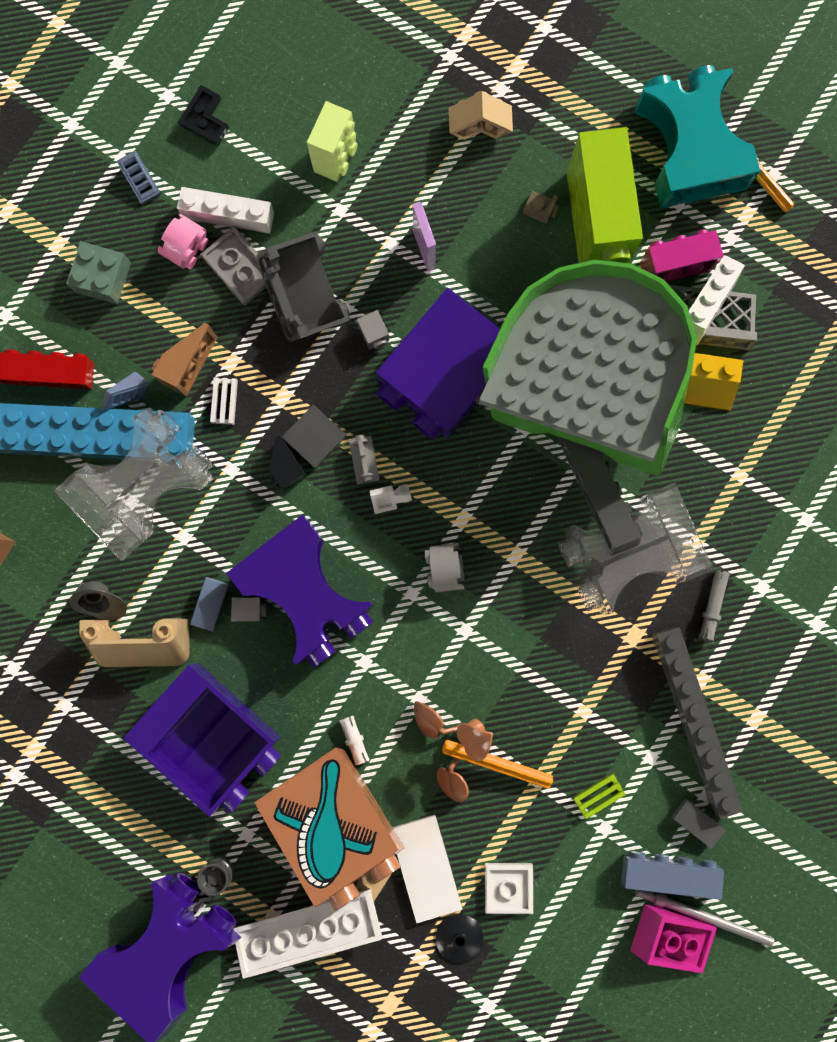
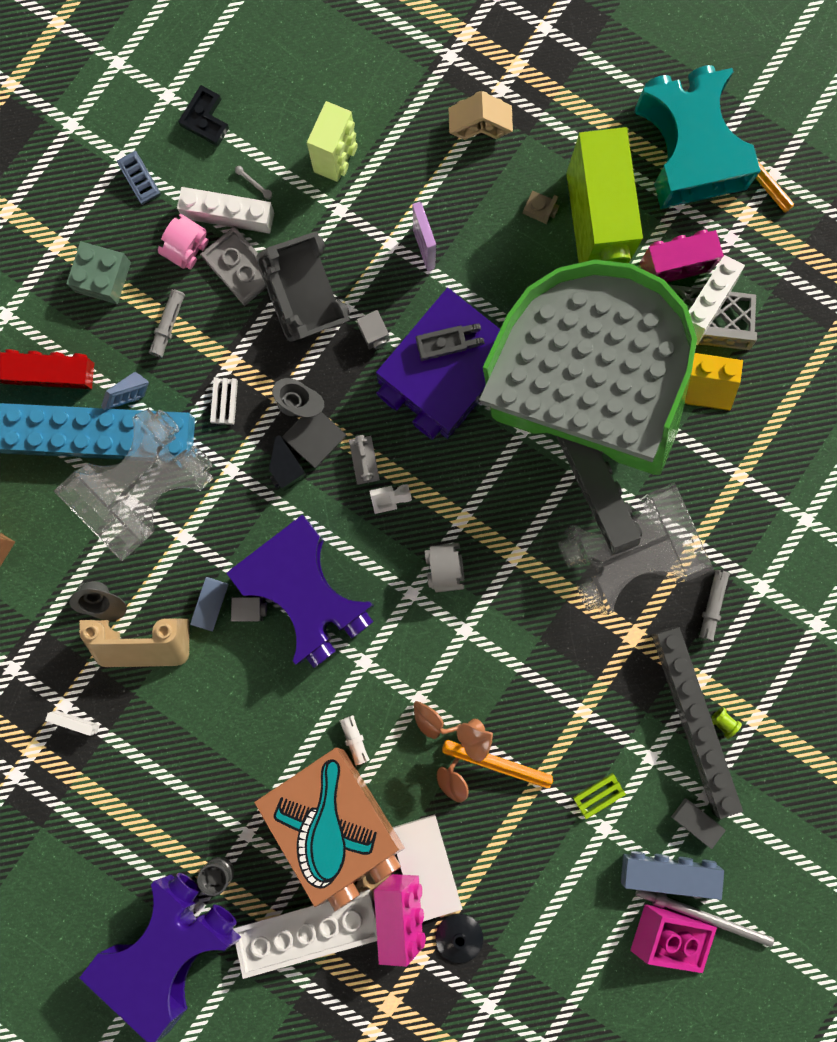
dark purple brick [123,663,282,817] -> none
medium nougat slope [152,323,218,397] -> none
white tile [485,863,533,914] -> none
none -> white tile [45,711,100,736]
none -> light grey pin [149,289,185,358]
none -> light grey hinge [235,166,272,200]
none -> dark grey piece [272,378,324,418]
none -> dark pink brick [374,874,426,967]
none -> dark grey hinge [415,324,485,361]
none -> lime bush [711,707,742,739]

